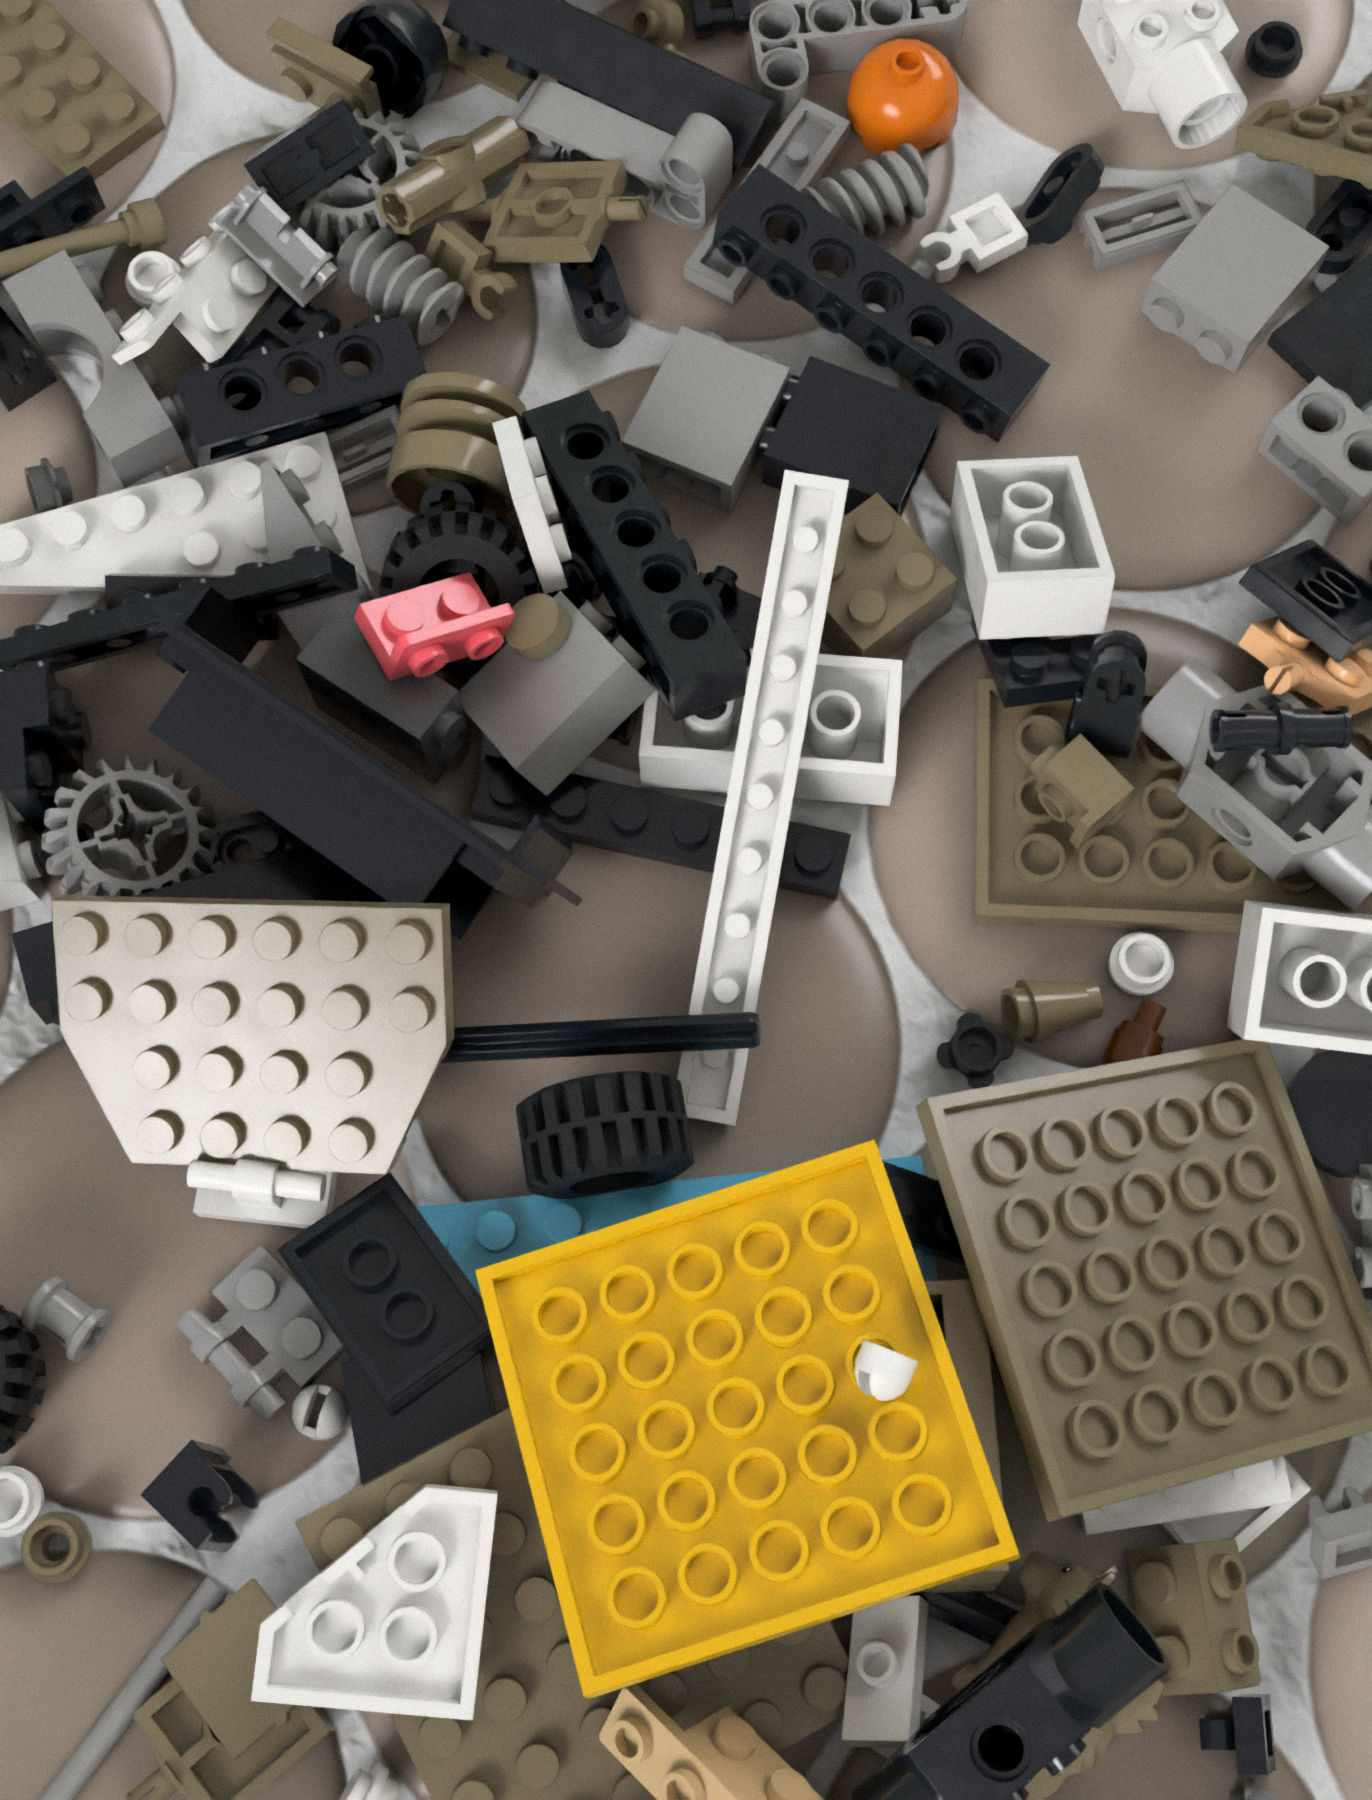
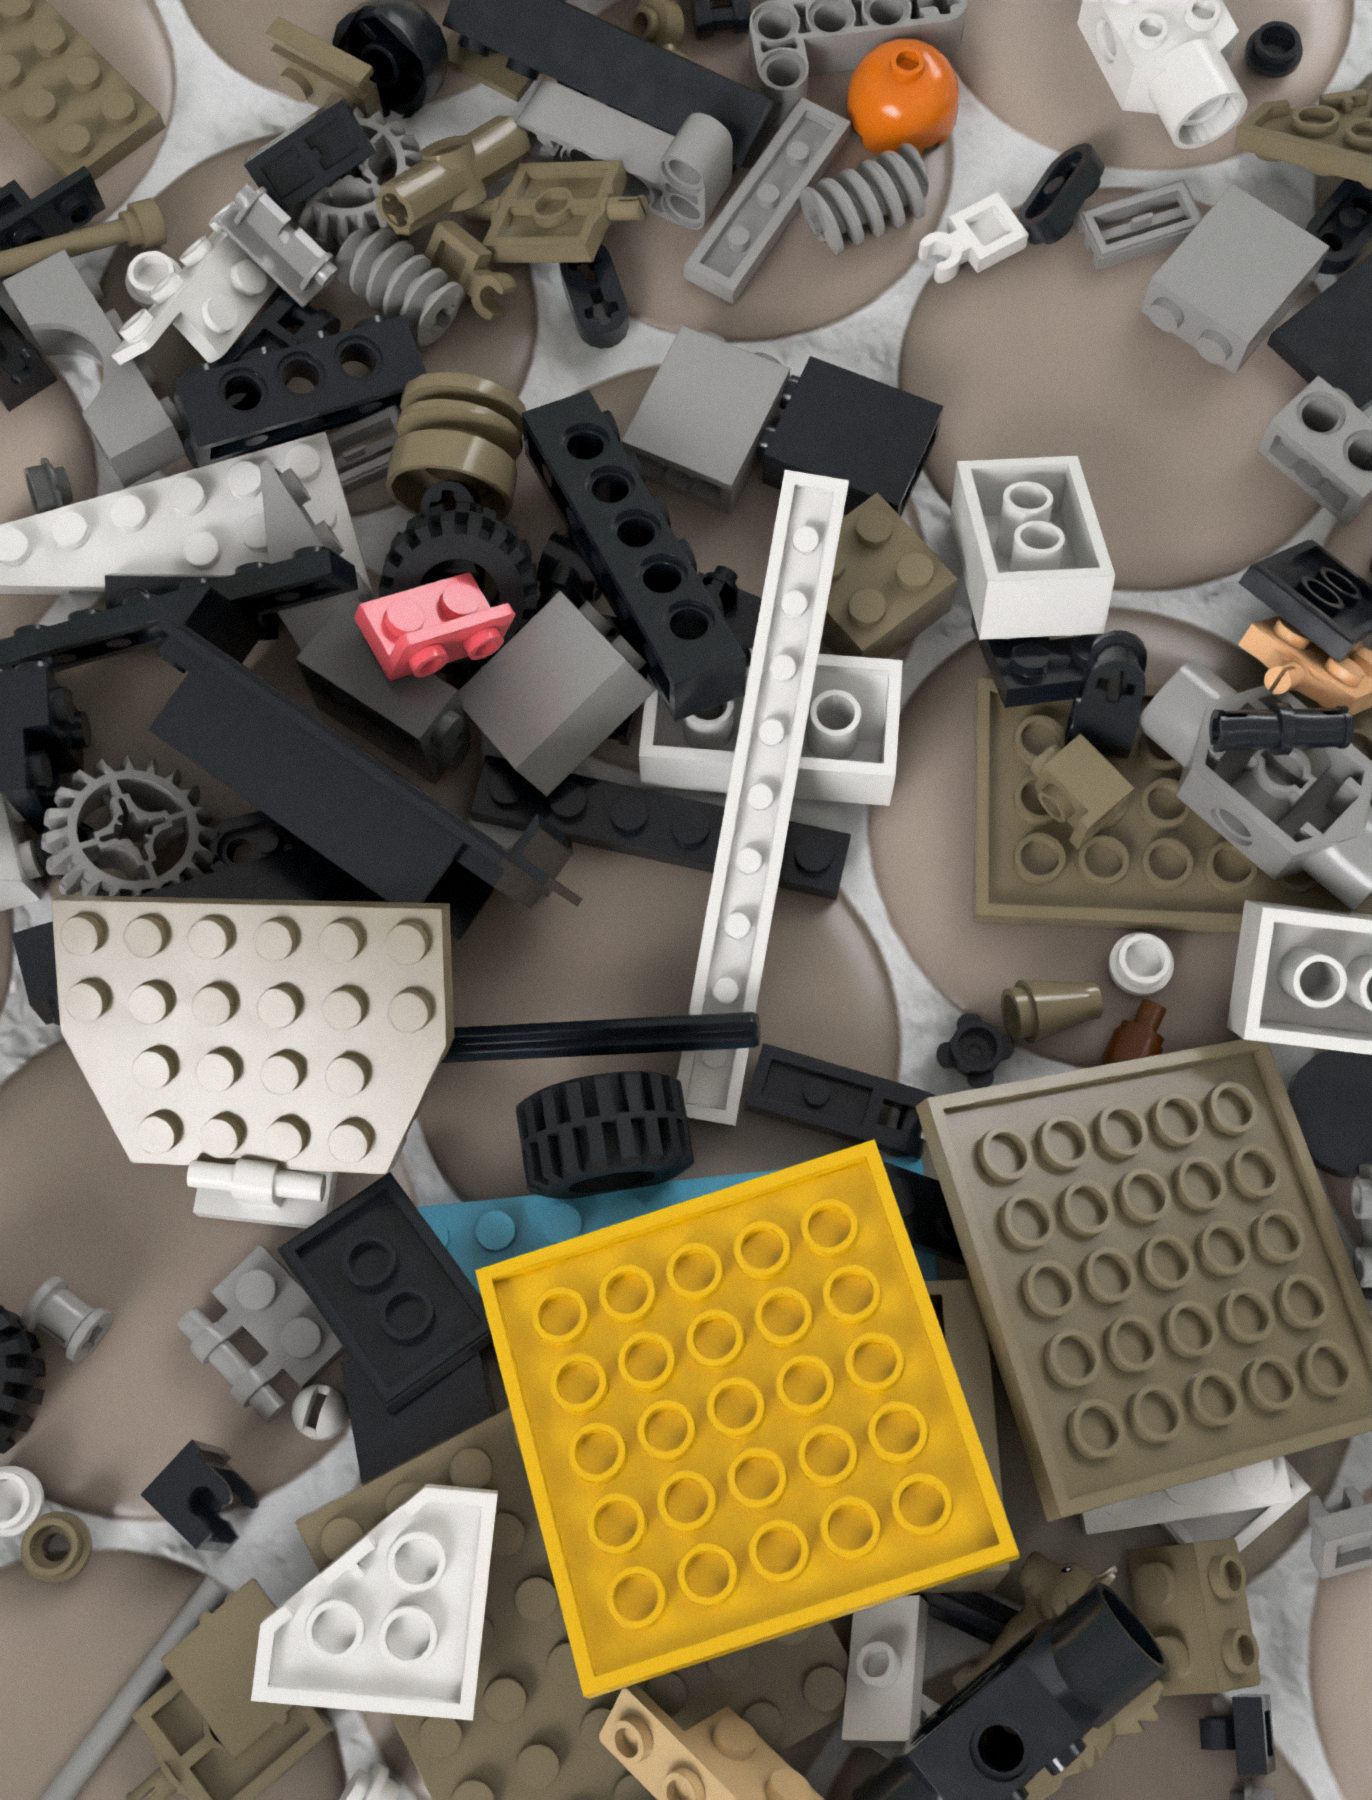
white plate [492,416,573,594] -> none
dark tan tile [504,593,570,660] -> none
black brick [712,164,1051,443] -> none
white hinge [854,1339,919,1401] -> none
none -> black plate [744,1043,935,1159]

